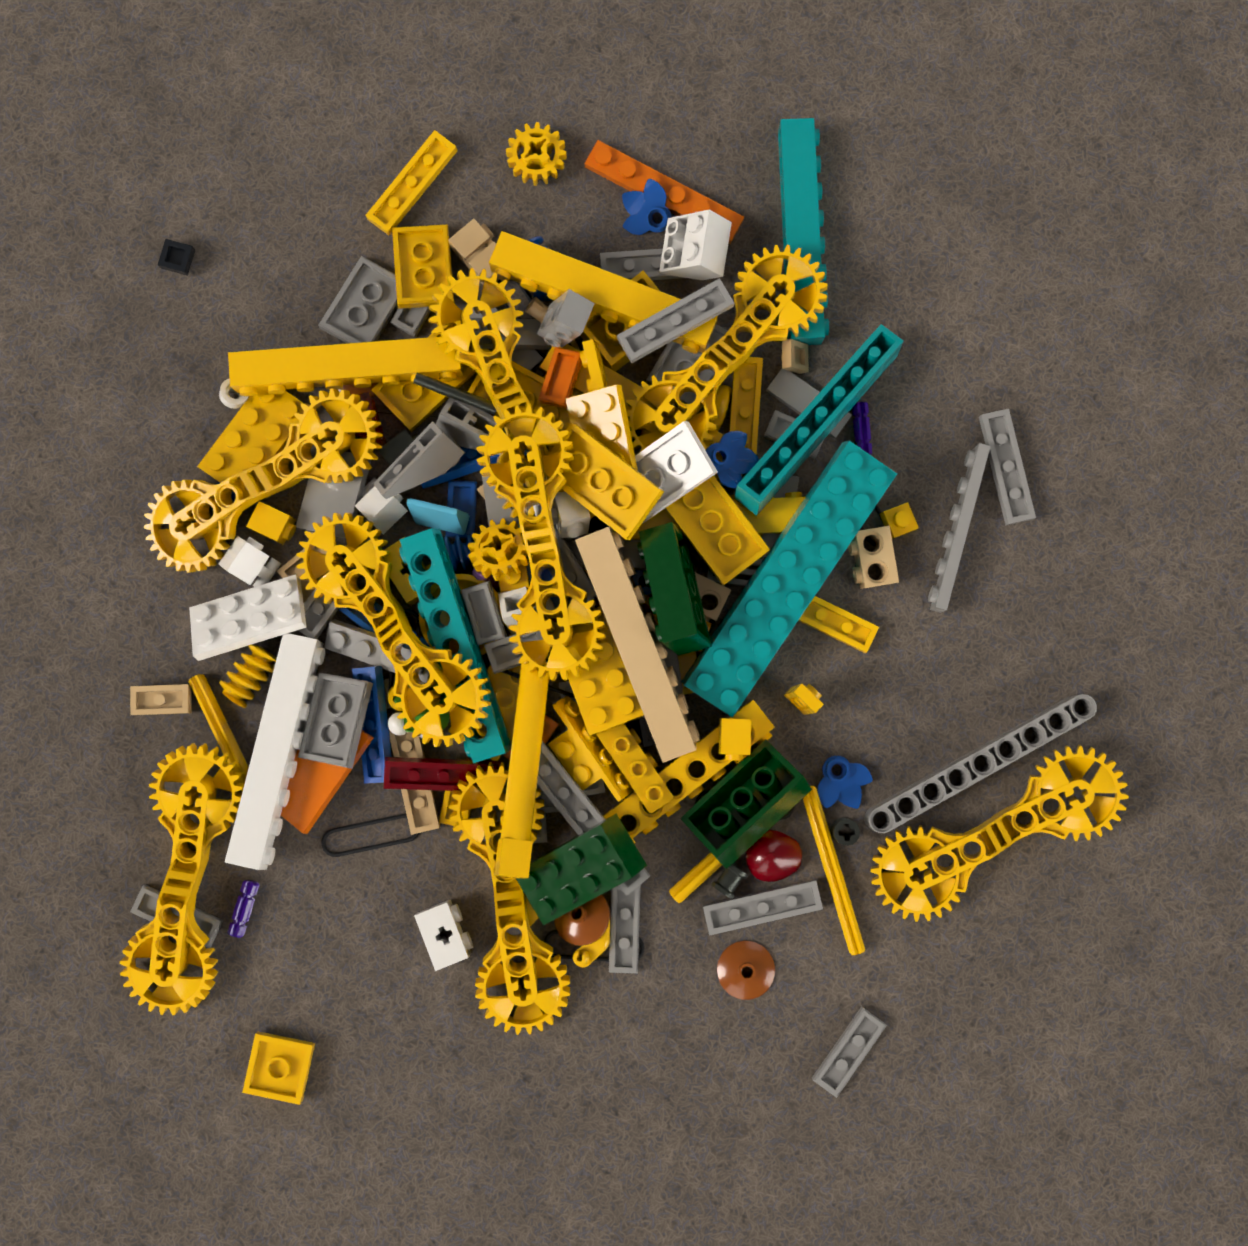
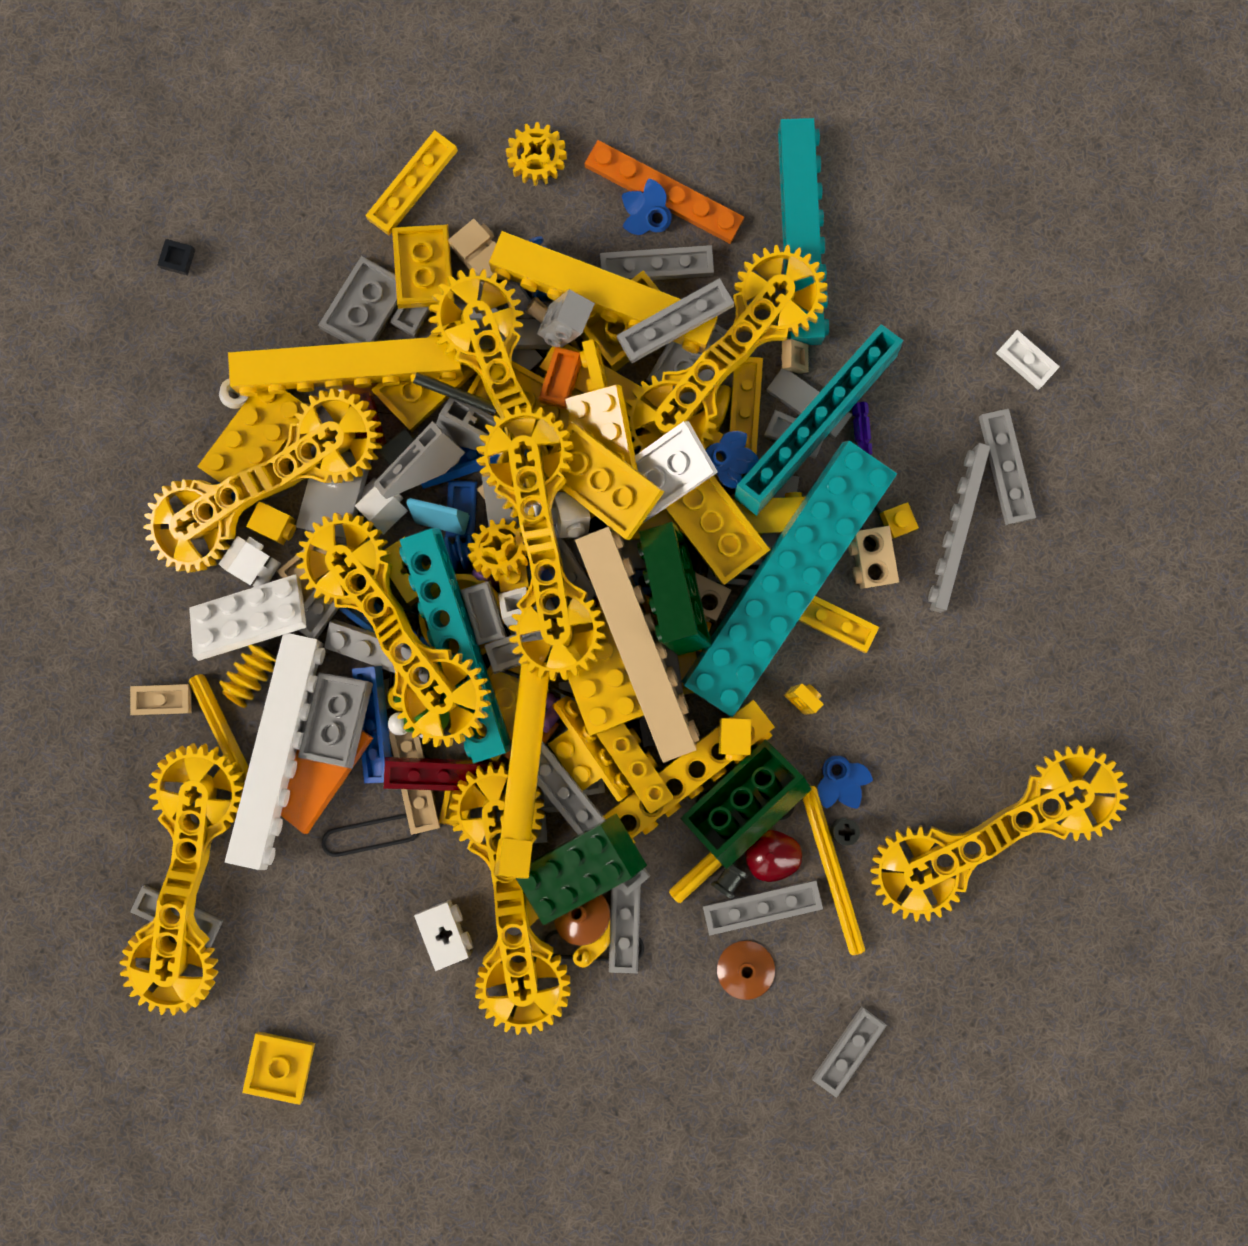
dark purple axle [227,880,259,938] -> none
white slope [659,209,732,280] -> none
light grey beam [864,694,1097,833] -> none
none -> medium lavender arm [543,693,560,733]
none -> white plate [996,330,1060,390]

